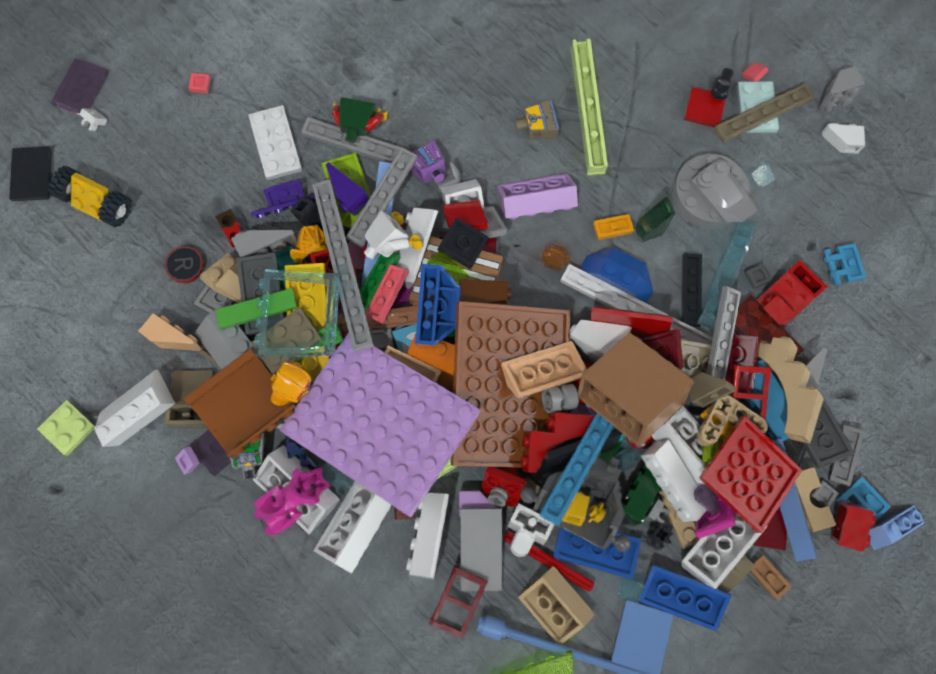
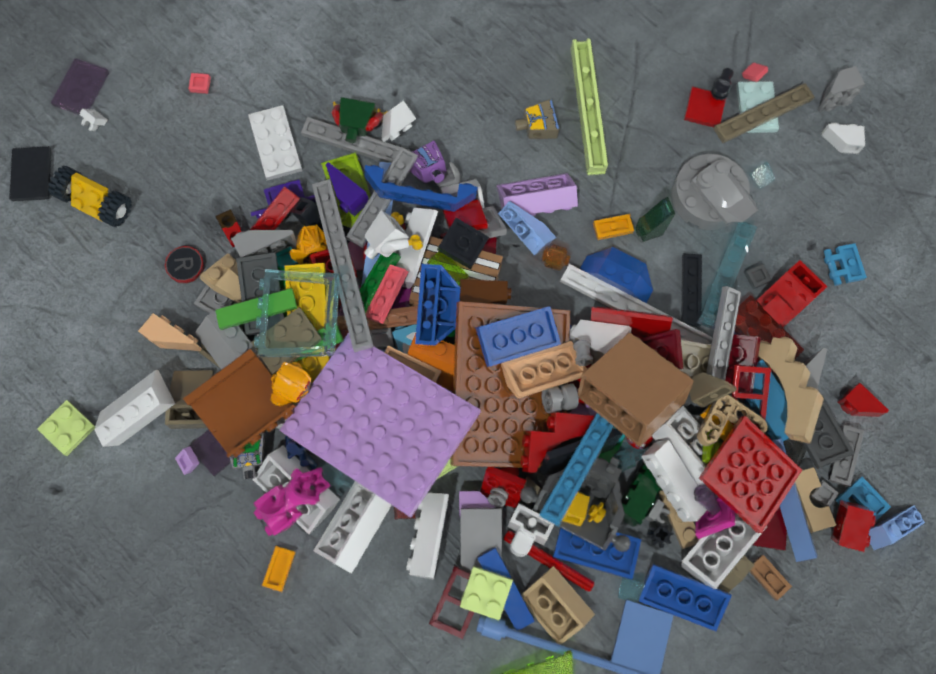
none -> red tile [250,186,300,230]
none -> light orange tile [262,546,296,592]
none -> blue slope [364,165,478,212]
none -> white slope [382,101,416,142]
none -> yellowish green plate [460,566,513,620]
none -> plate [476,306,561,367]
none -> blue tile [477,547,535,631]
none -> light blue slope [498,201,556,255]
none -> light grey bush [573,340,593,366]
none -> red slope [838,383,889,417]

